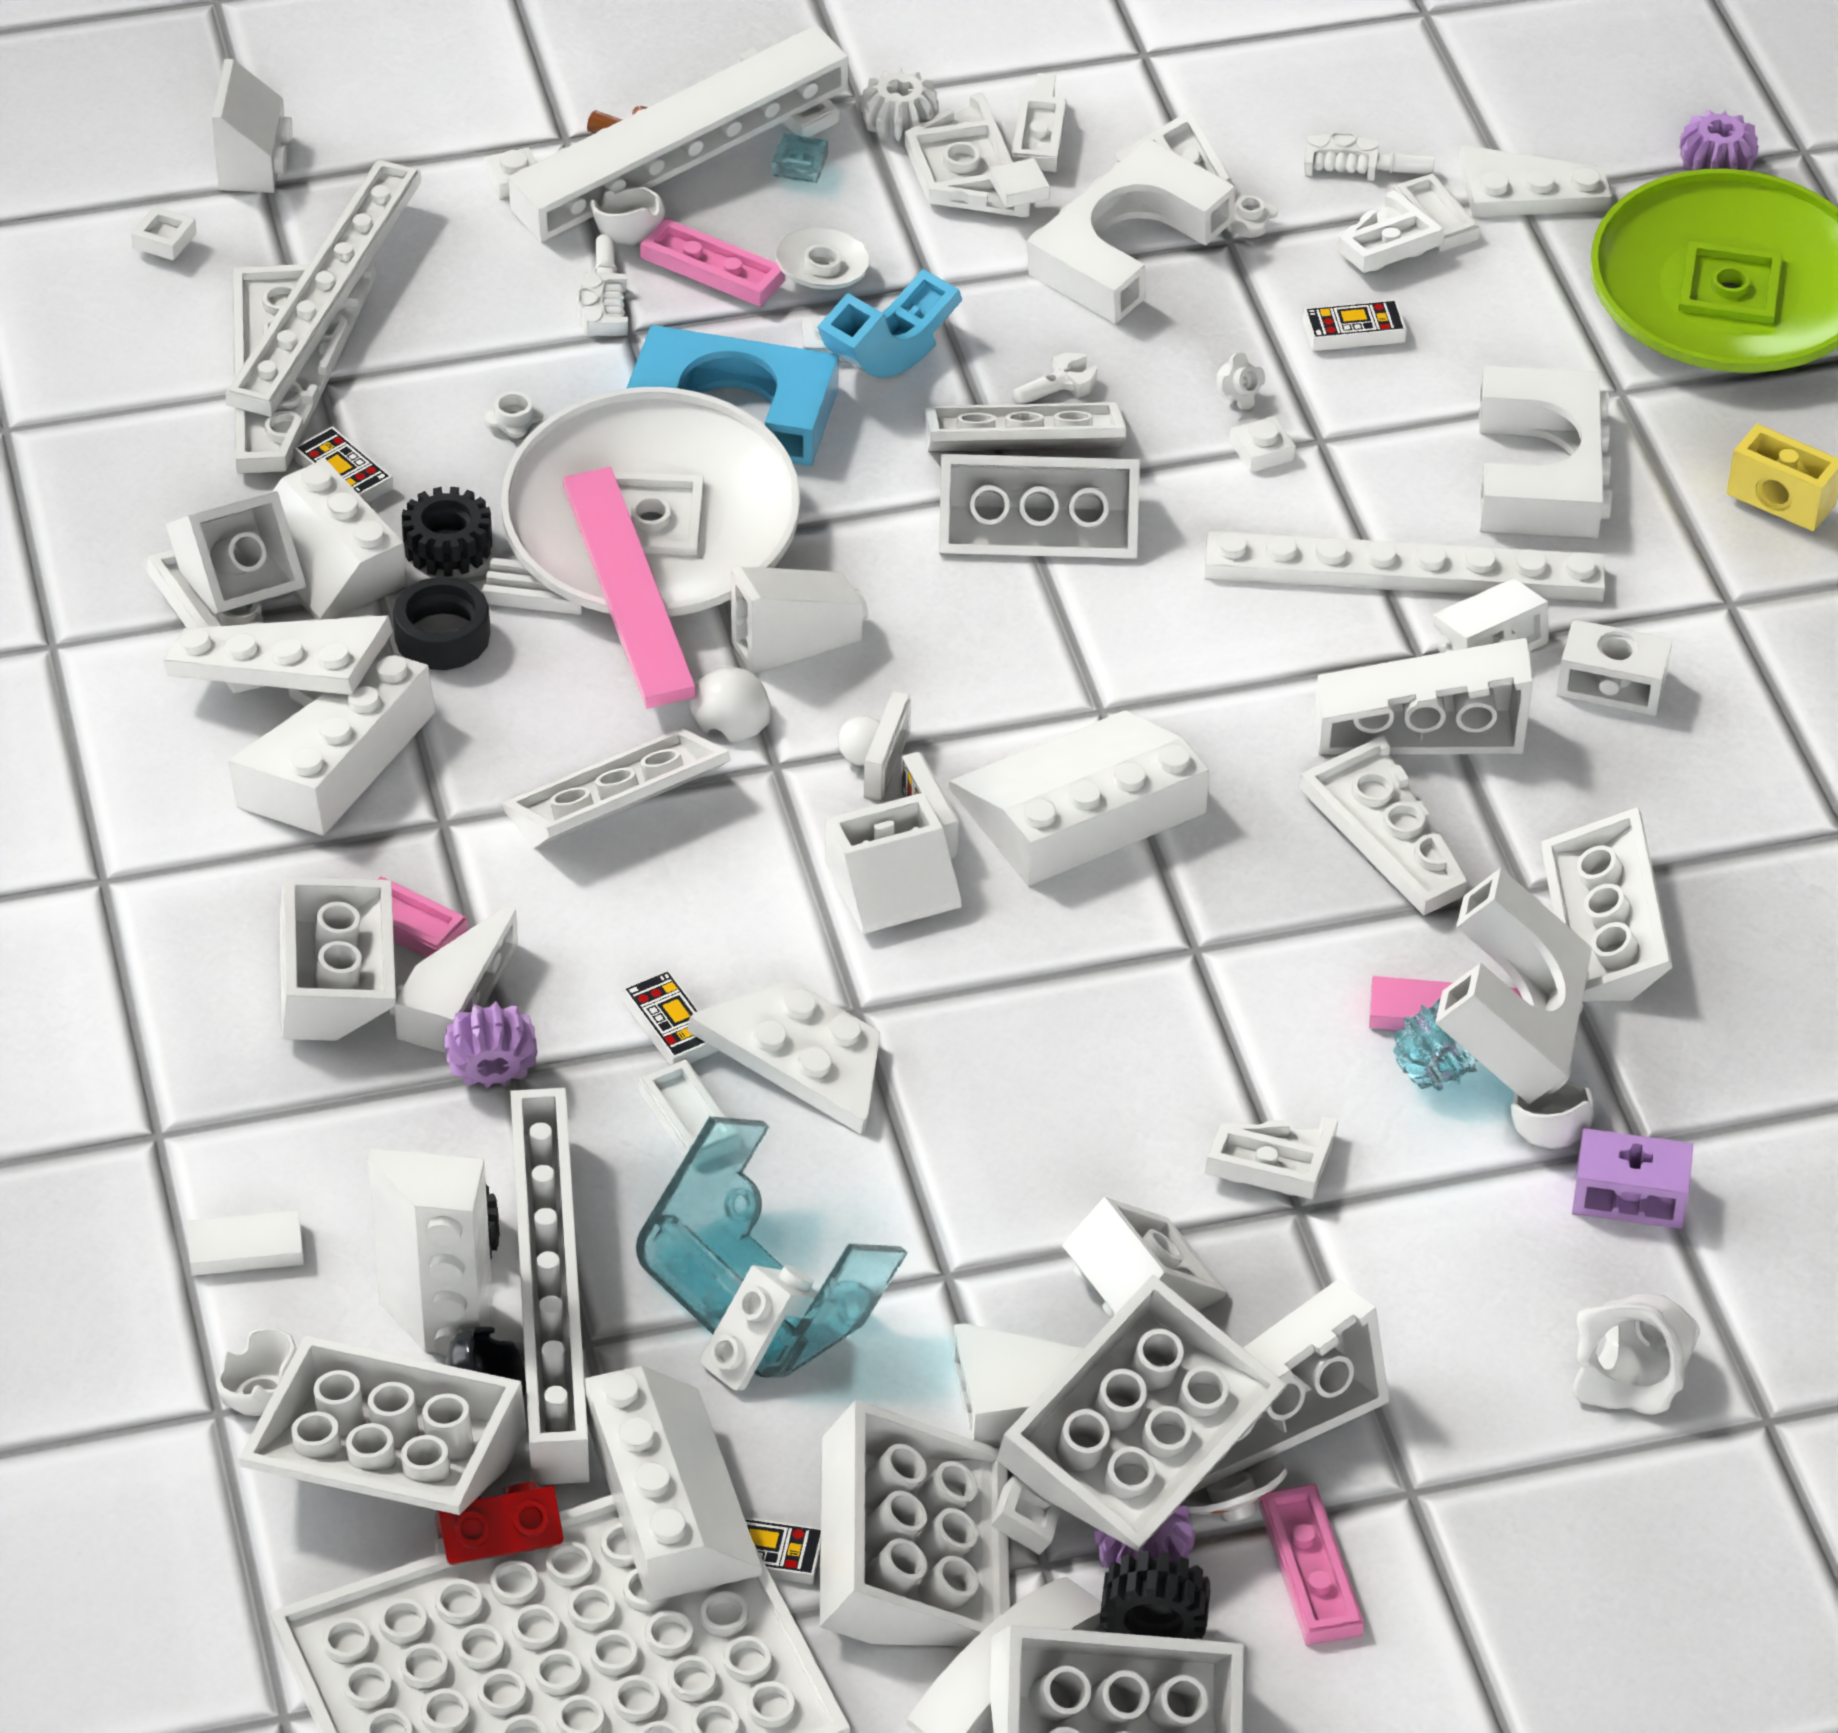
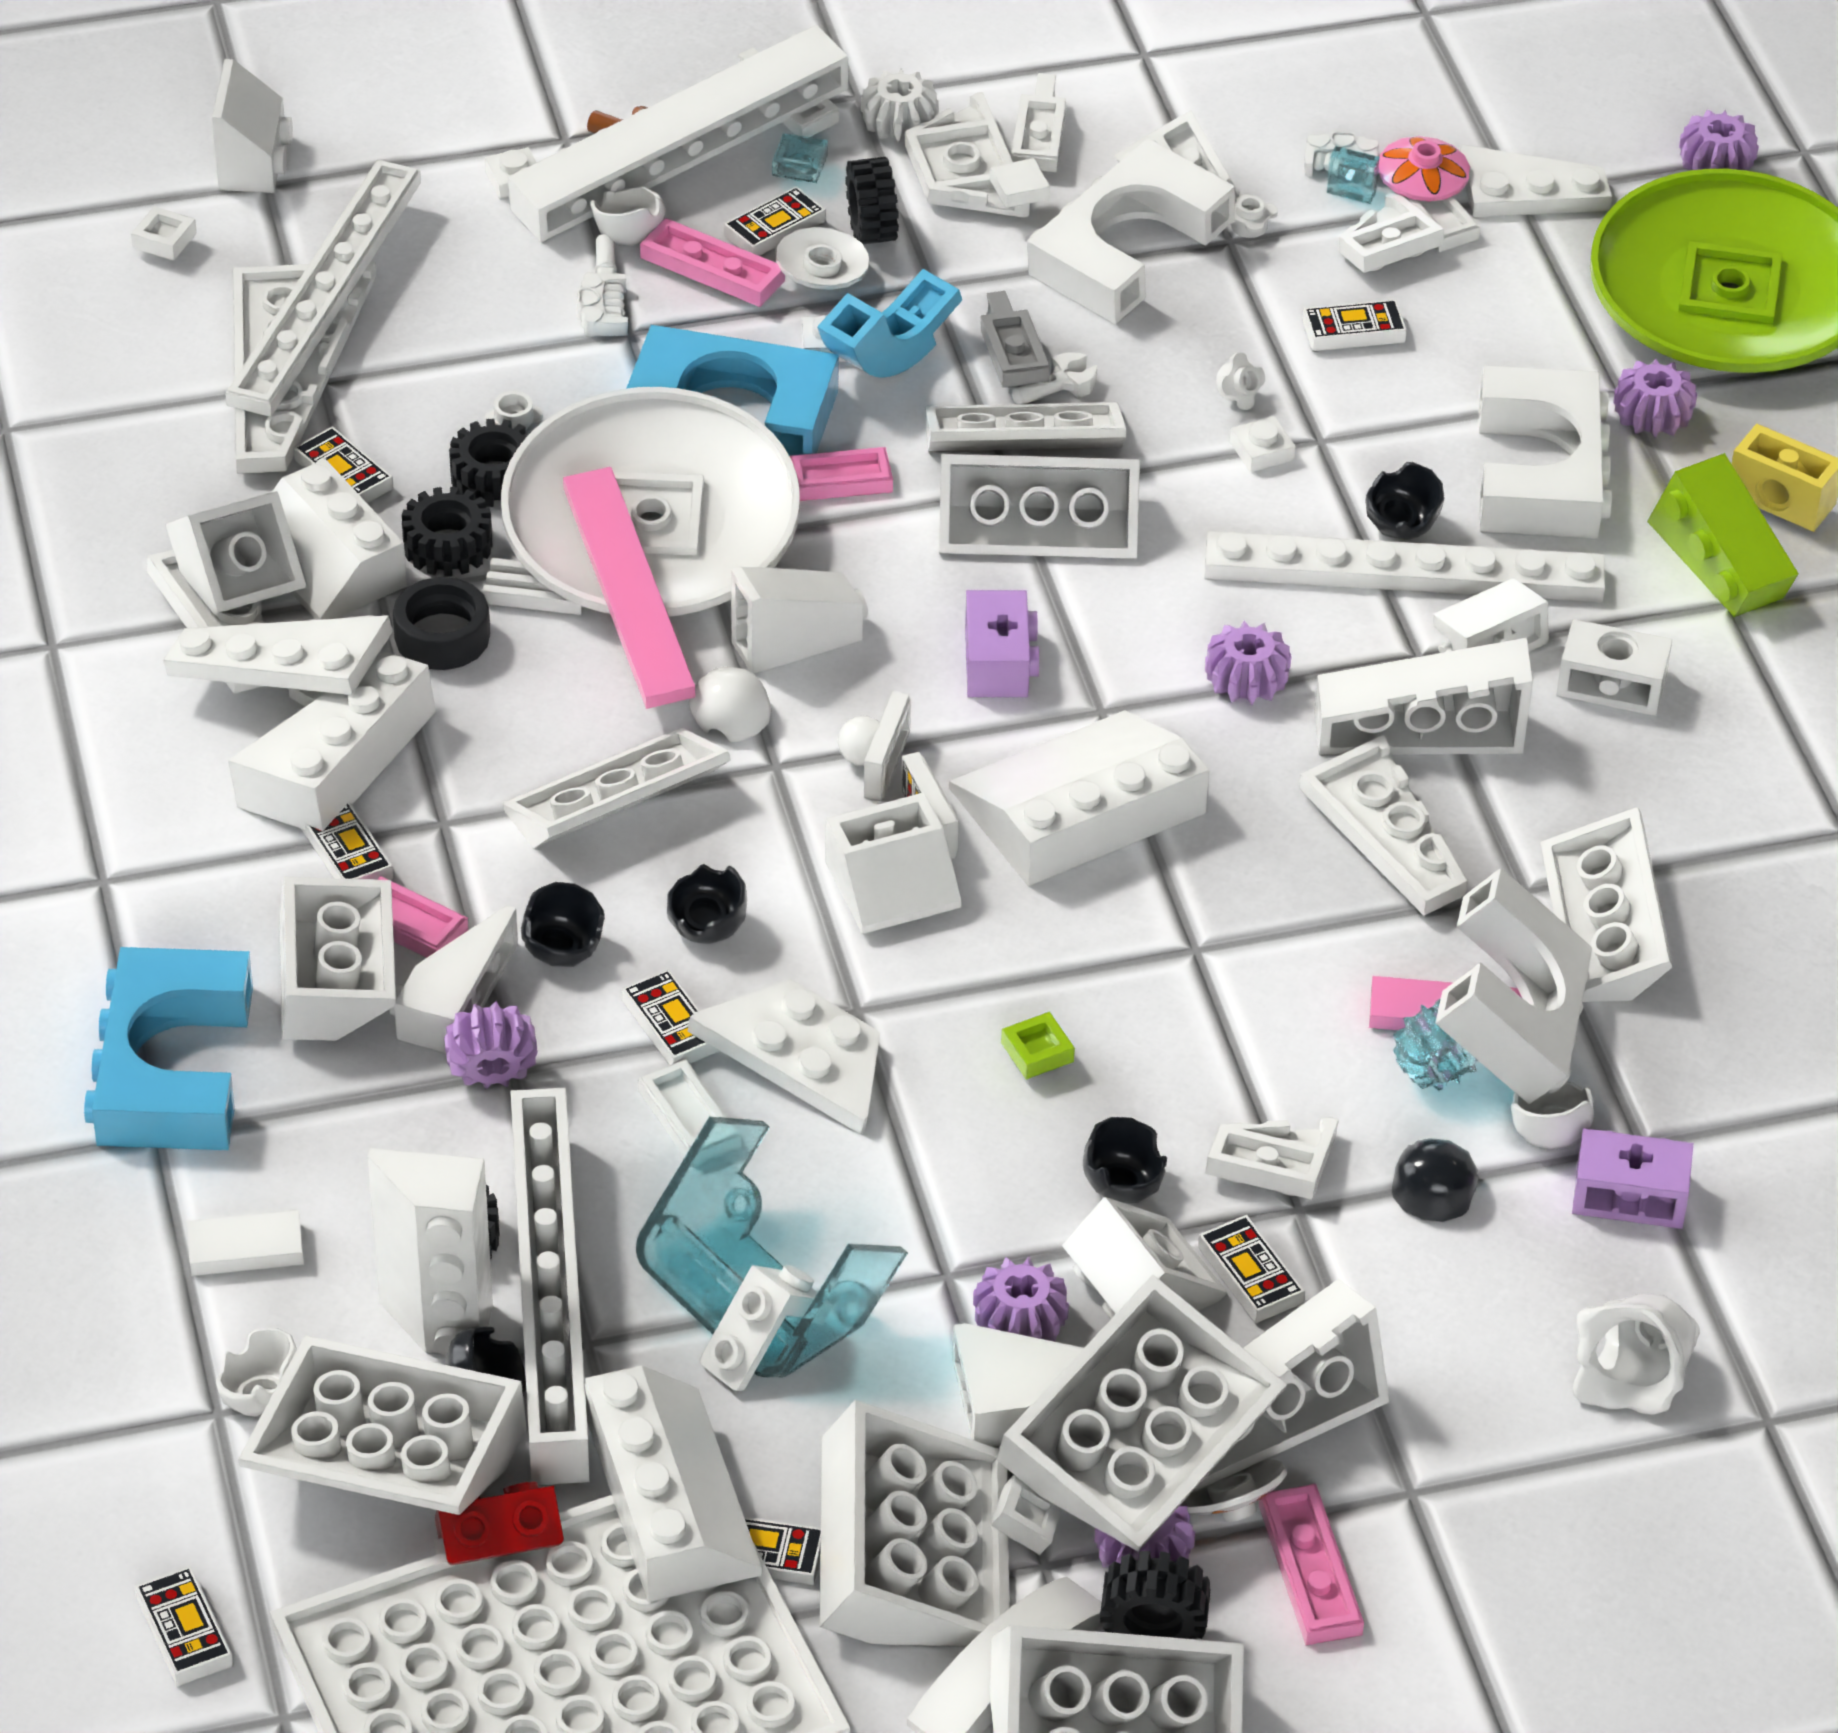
none -> medium azure arch [84,947,253,1150]
none -> tile [135,1566,233,1687]
none -> tile [302,802,394,880]
none -> black tyre [449,418,531,507]
none -> black hair [521,882,605,967]
none -> black hair [667,864,747,944]
none -> tile [723,186,826,256]
none -> bright pink tile [790,447,893,501]
none -> black tyre [845,157,899,245]
none -> lavender brick [965,590,1039,697]
none -> lavender gear [973,1256,1069,1342]
none -> light grey hinge [980,291,1050,388]
none -> lime plate [1001,1011,1075,1080]
none -> black hair [1083,1117,1167,1203]
none -> tile [1198,1215,1305,1324]
none -> lavender gear [1205,621,1292,705]
none -> clear light blue plate [1327,146,1380,204]
none -> black hair [1365,462,1445,539]
none -> bright pink dish [1378,136,1470,202]
none -> black hair [1392,1138,1478,1222]
none -> lavender gear [1613,358,1697,438]
none -> lime wedge [1647,453,1799,617]

